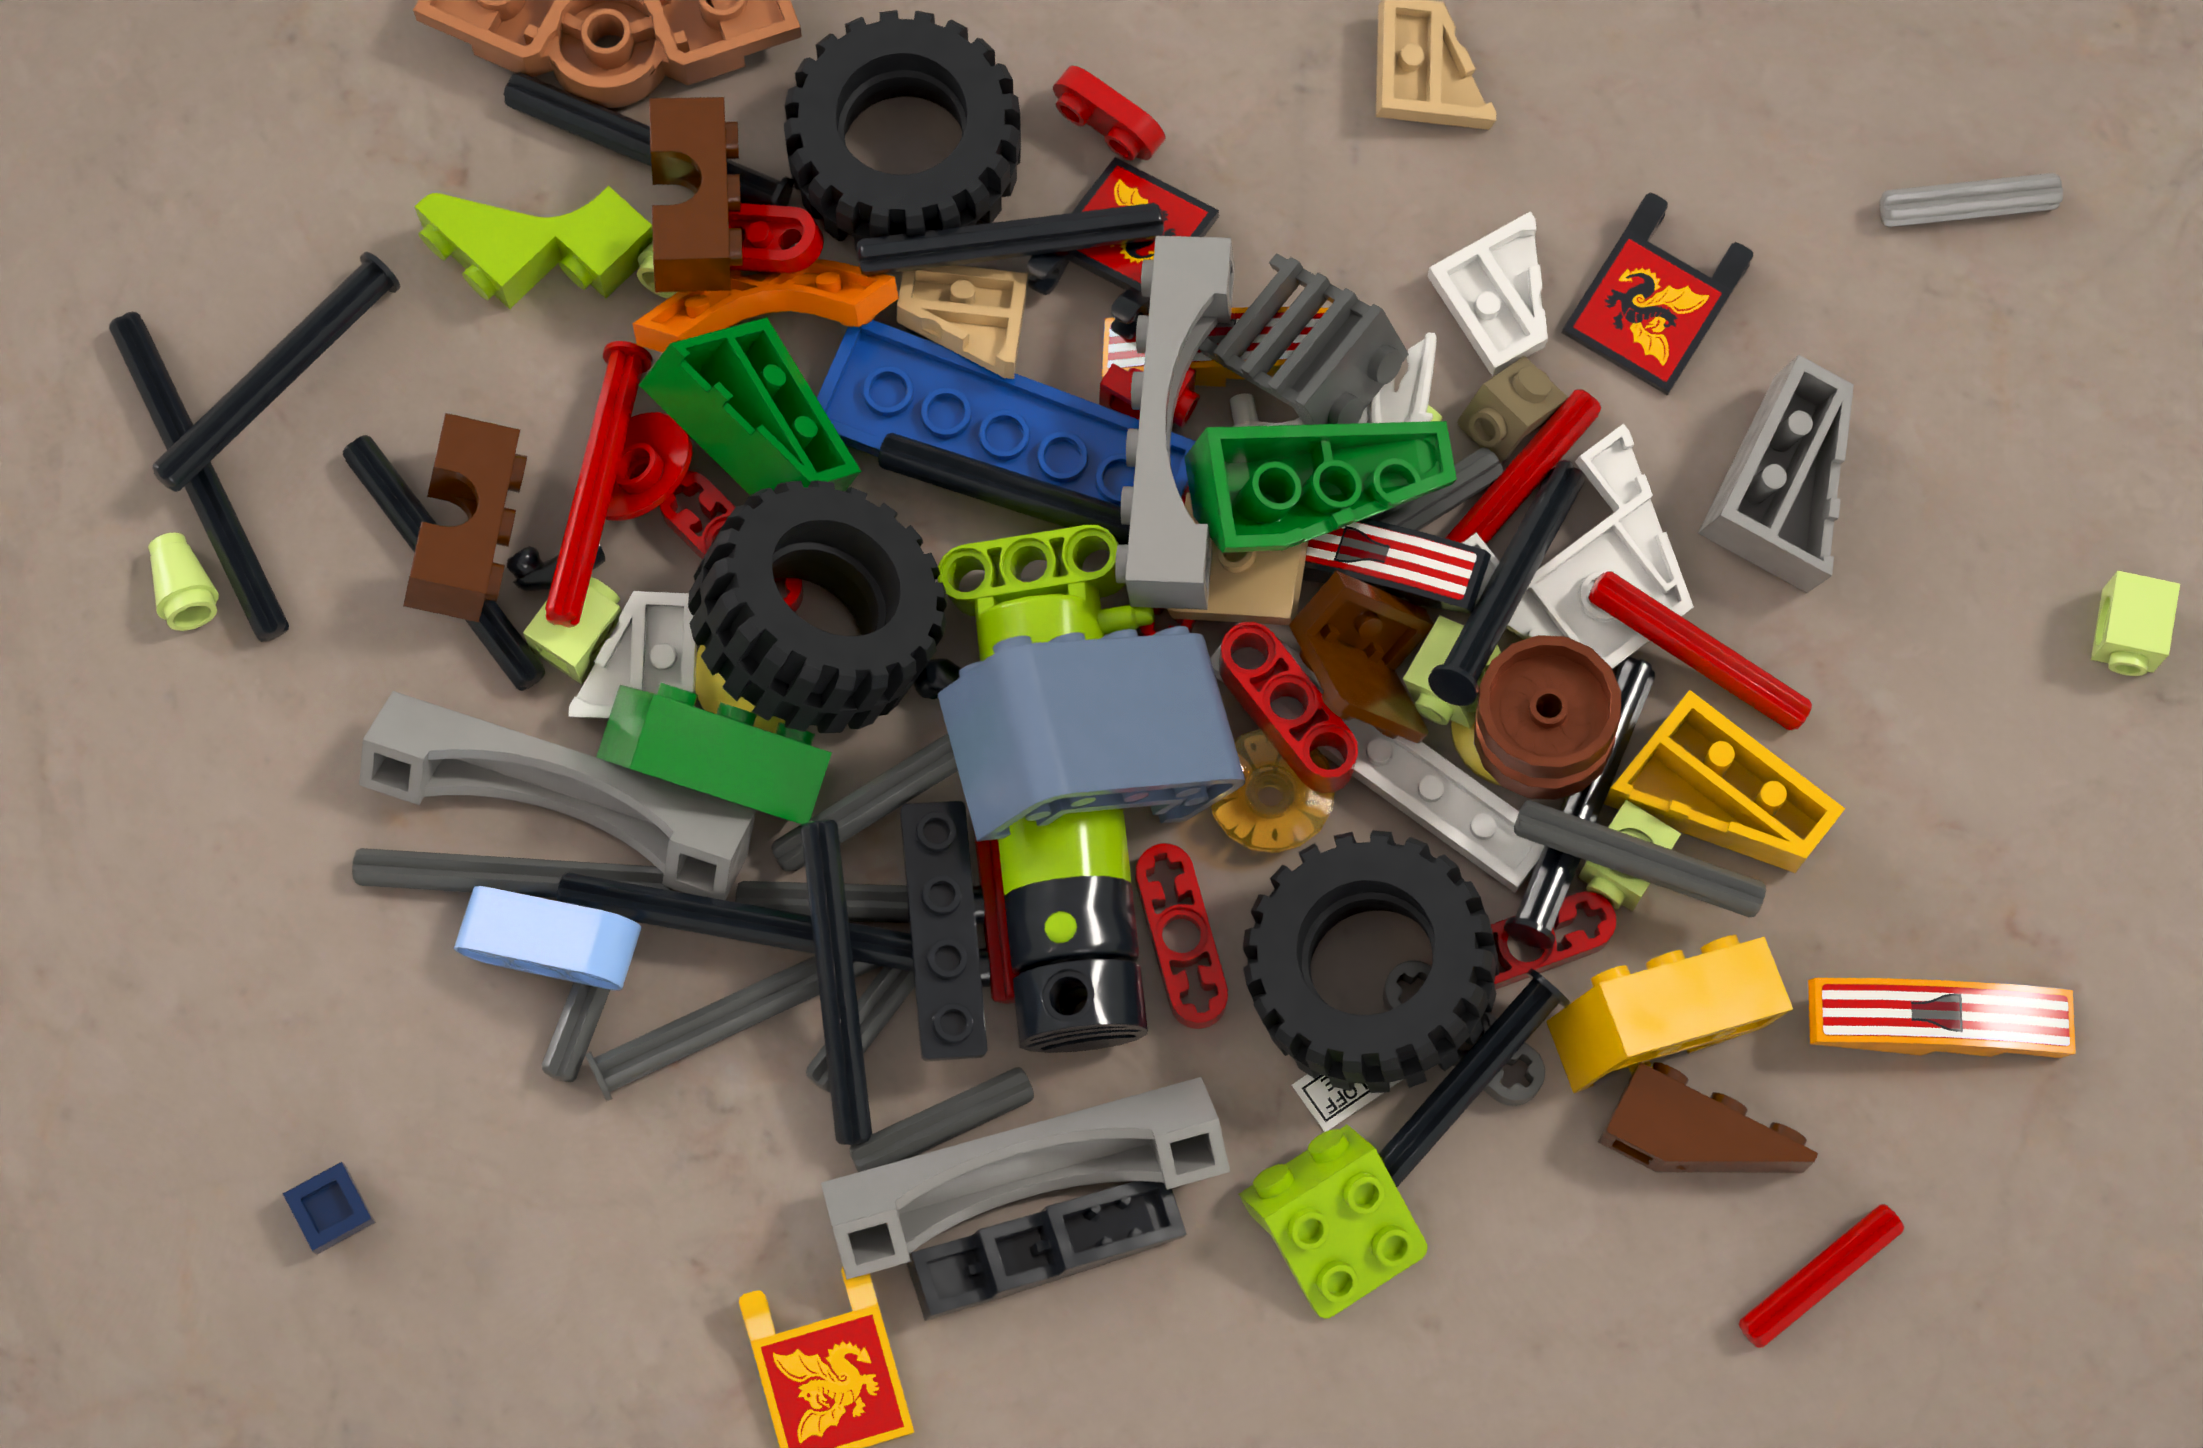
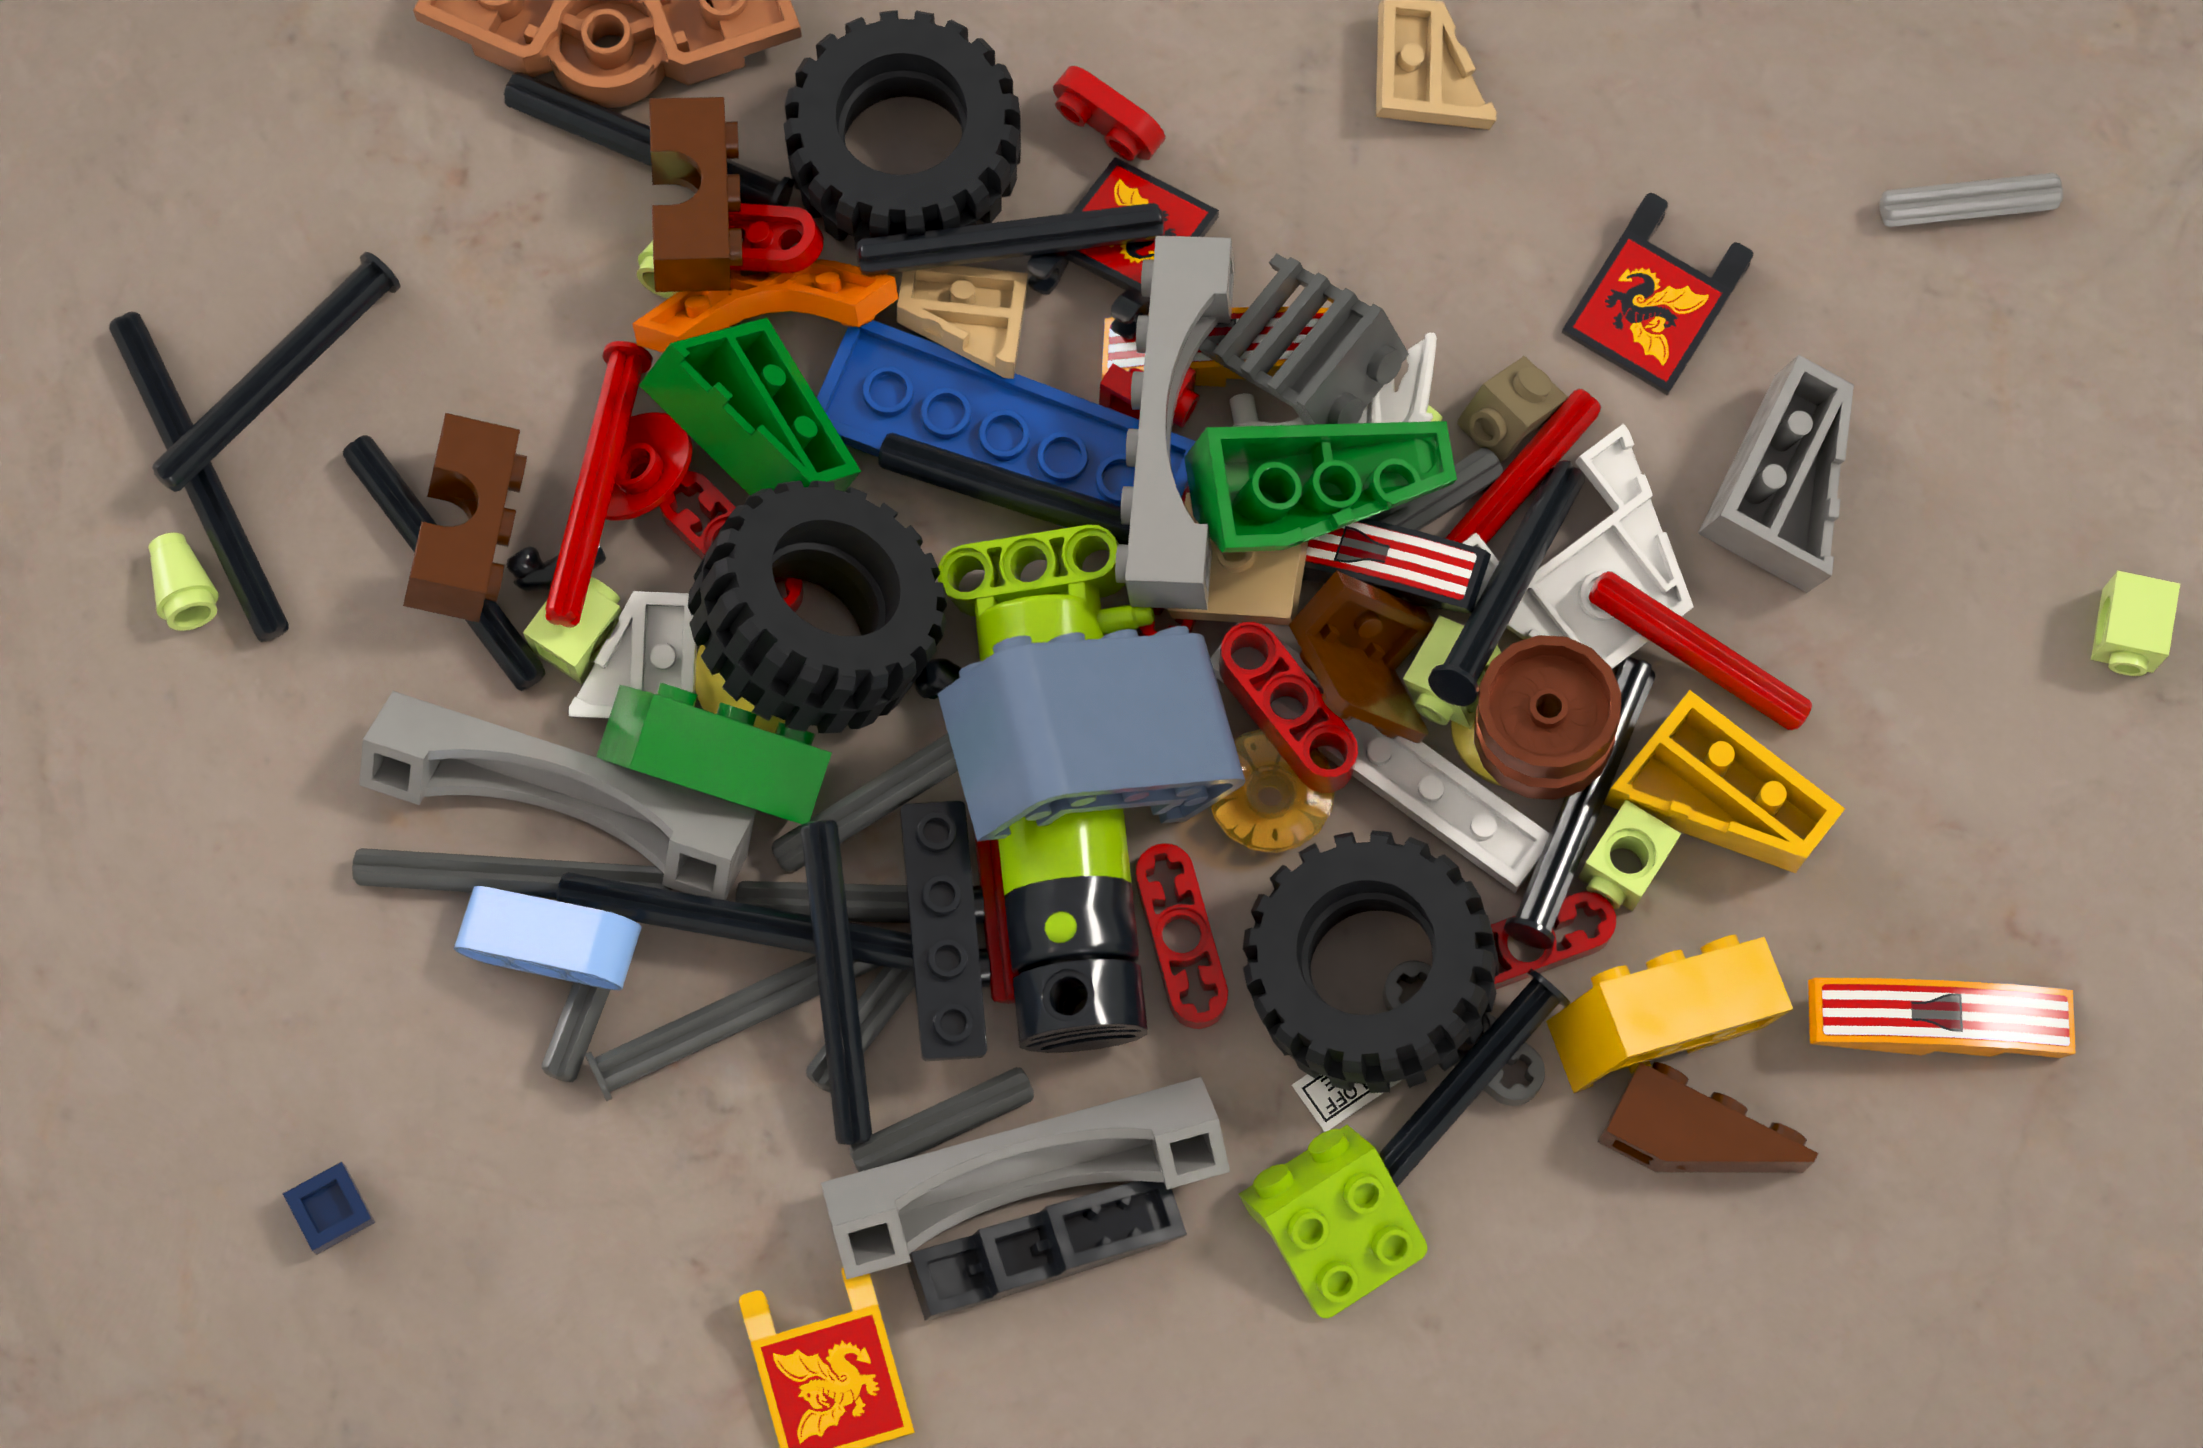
lime arch [414,185,653,309] -> none
white wing [1427,211,1548,377] -> none
dark grey axle [1514,800,1766,918] -> none
red axle [1739,1204,1905,1348] -> none

